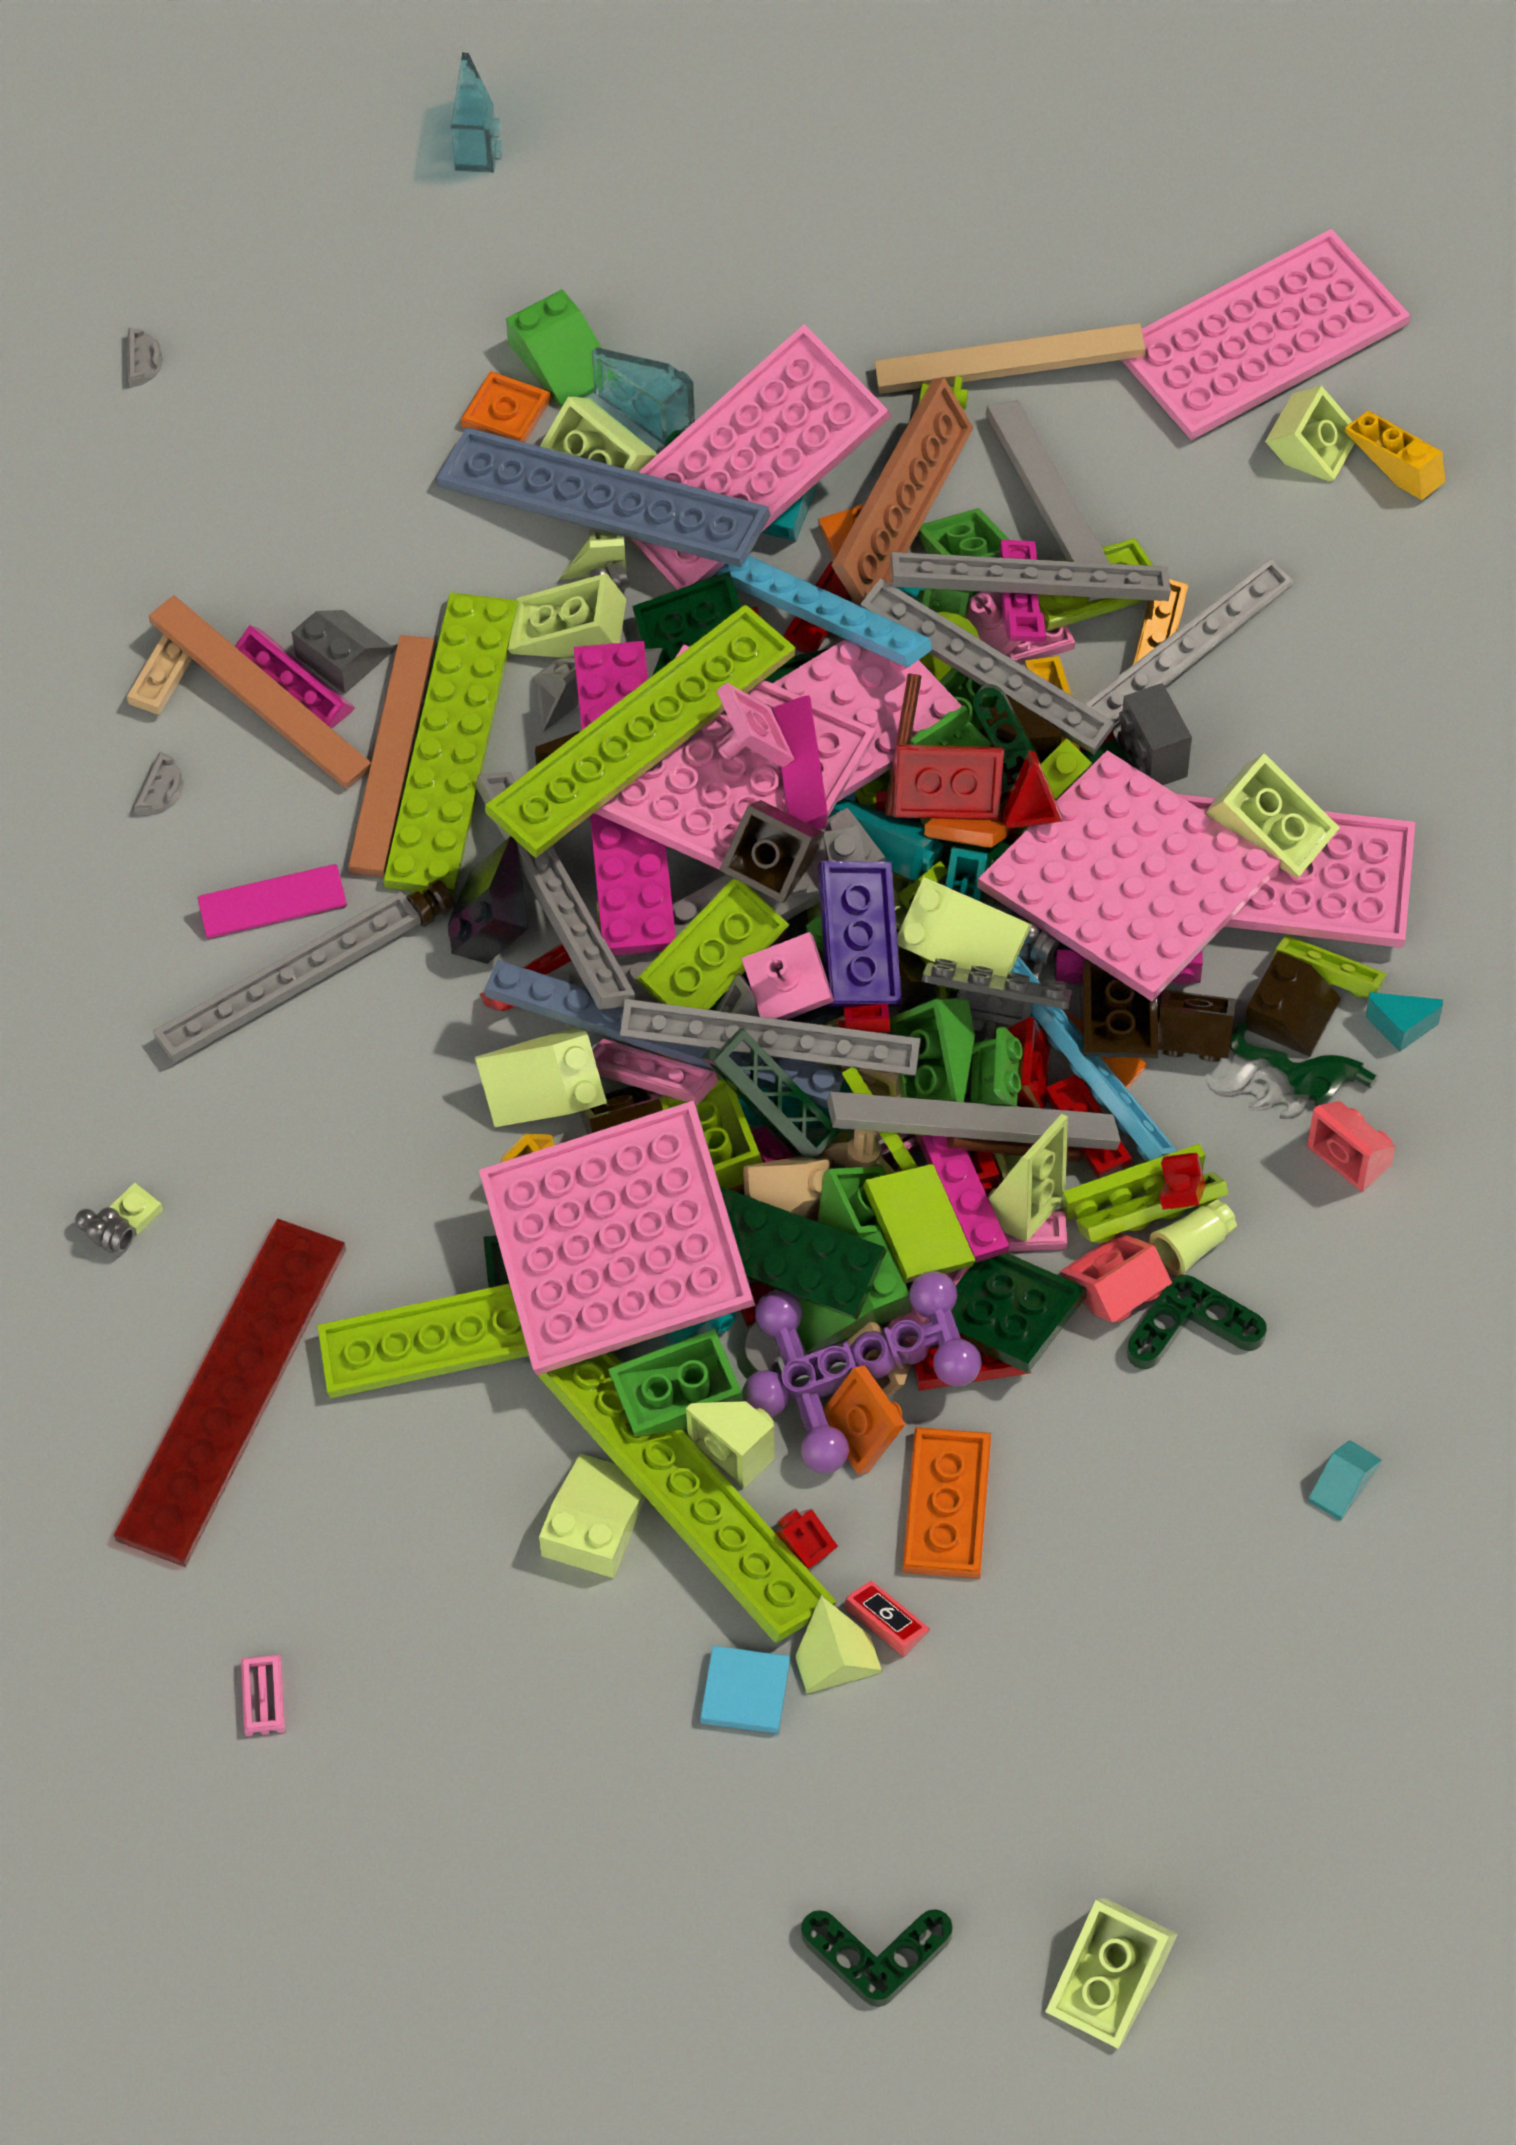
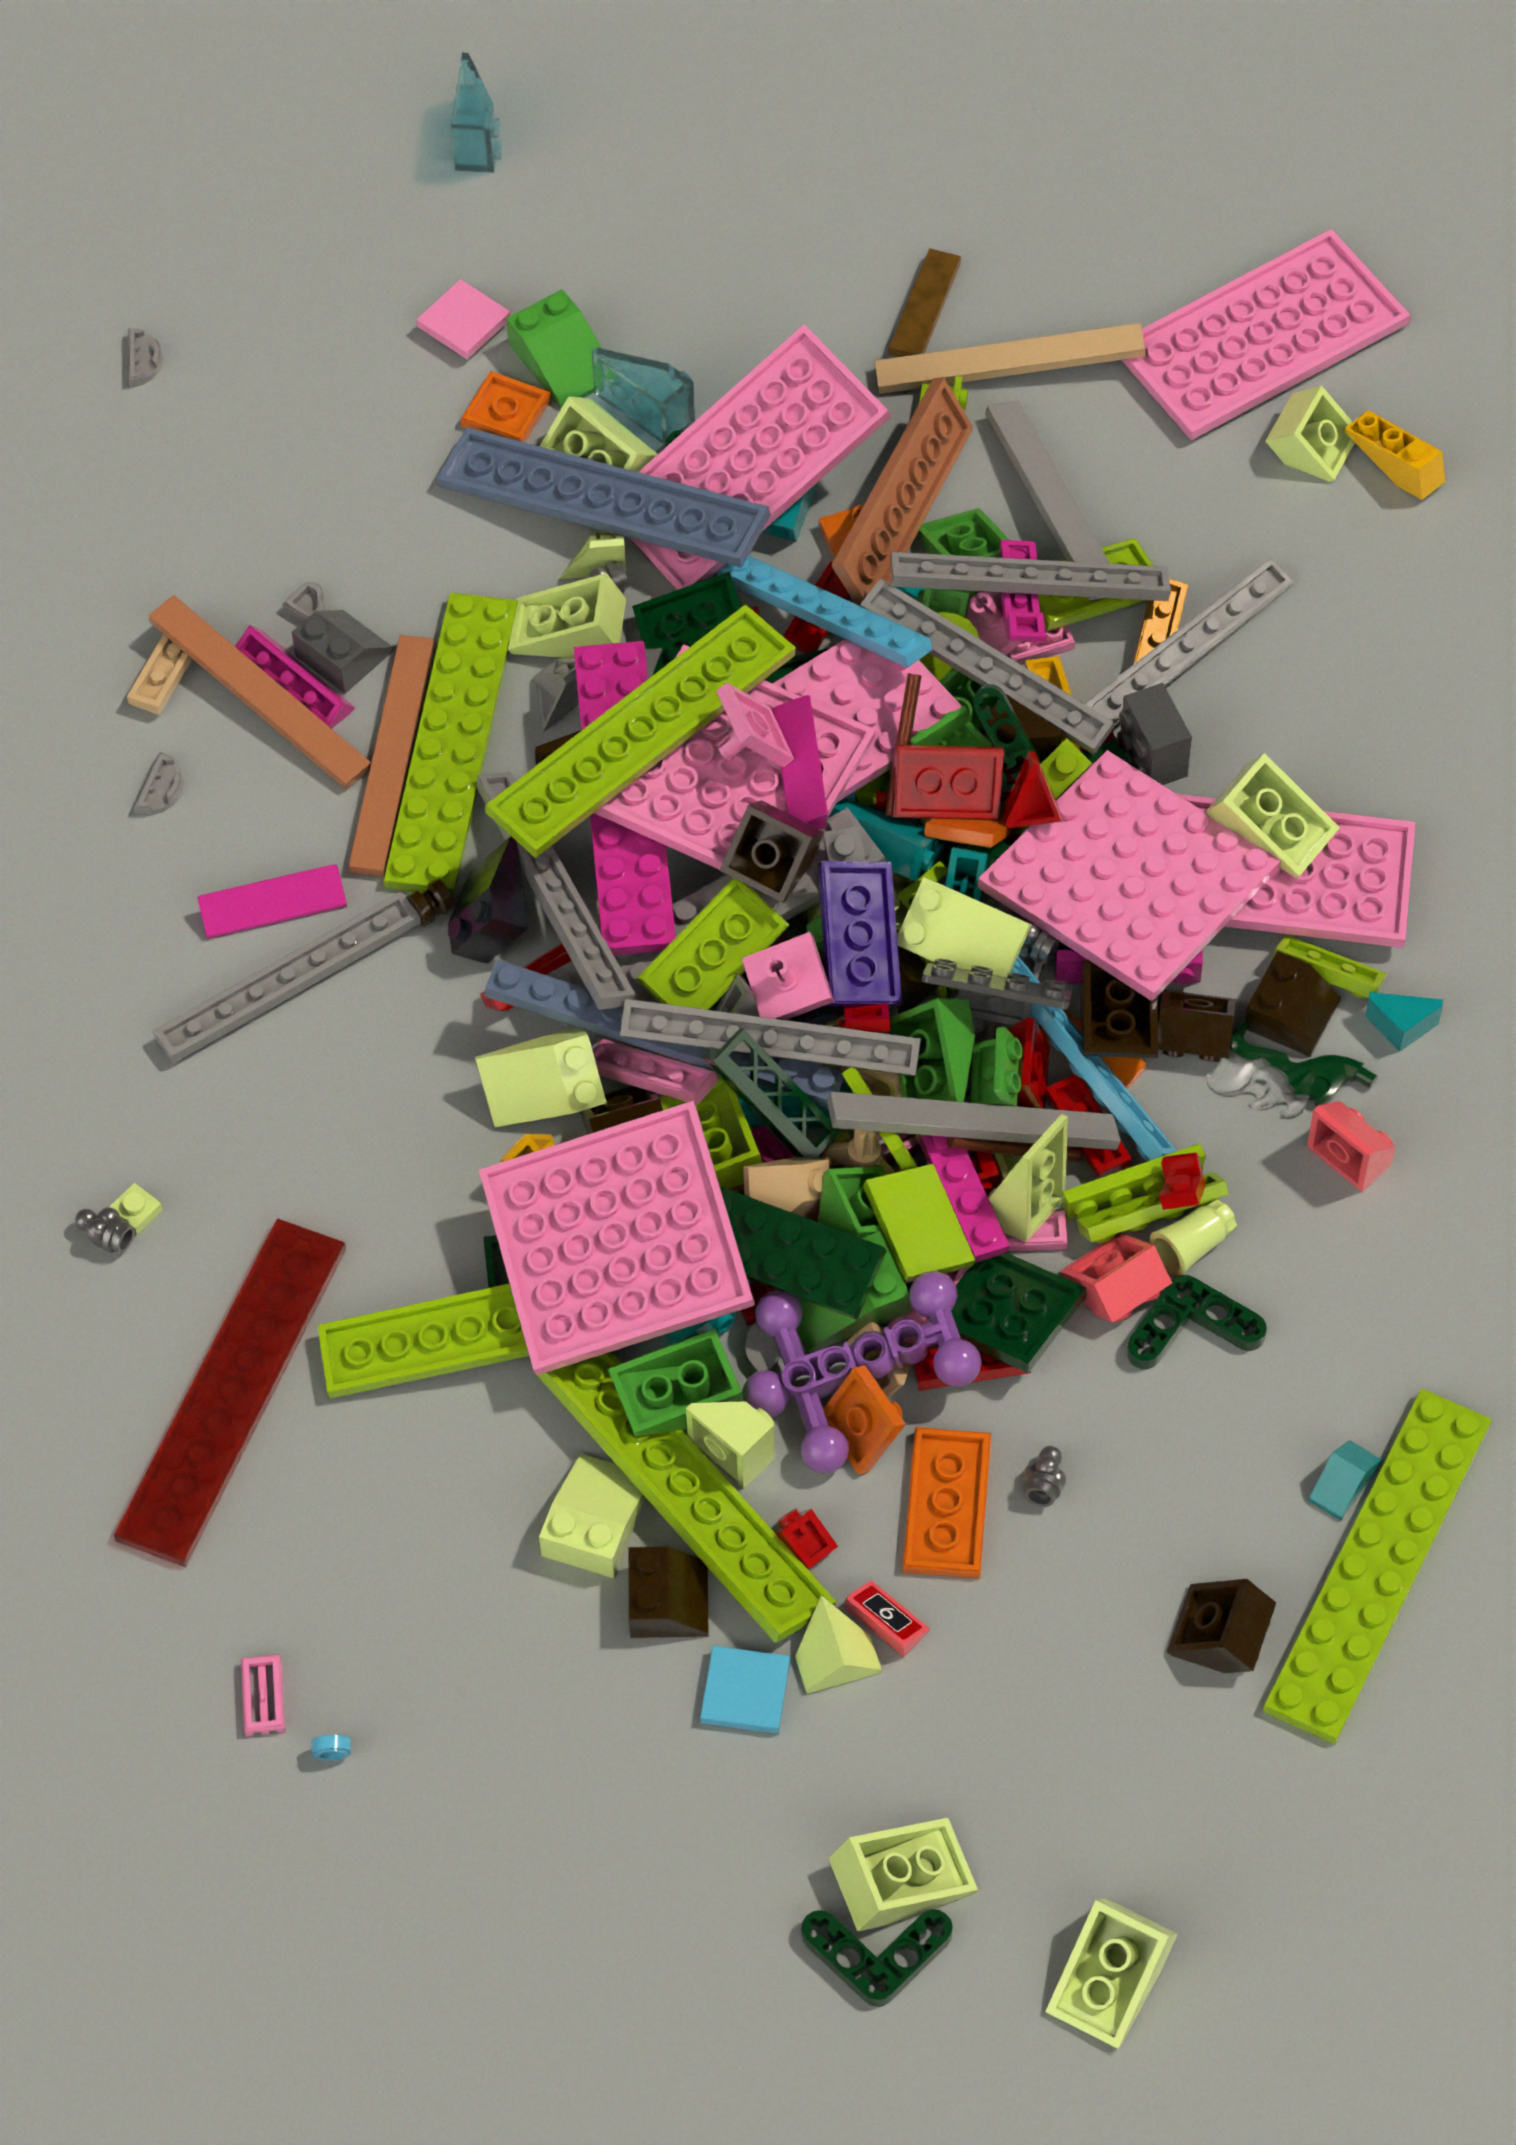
none -> light grey tile [283,582,325,623]
none -> medium azure tile [311,1735,351,1761]
none -> bright pink tile [416,279,511,360]
none -> dark brown slope [628,1546,709,1638]
none -> yellowish green slope [828,1818,978,1931]
none -> pearl gold tile [889,248,961,357]
none -> flat silver piece [1023,1446,1066,1507]
none -> dark brown slope [1167,1579,1277,1673]
none -> lime plate [1263,1388,1492,1745]

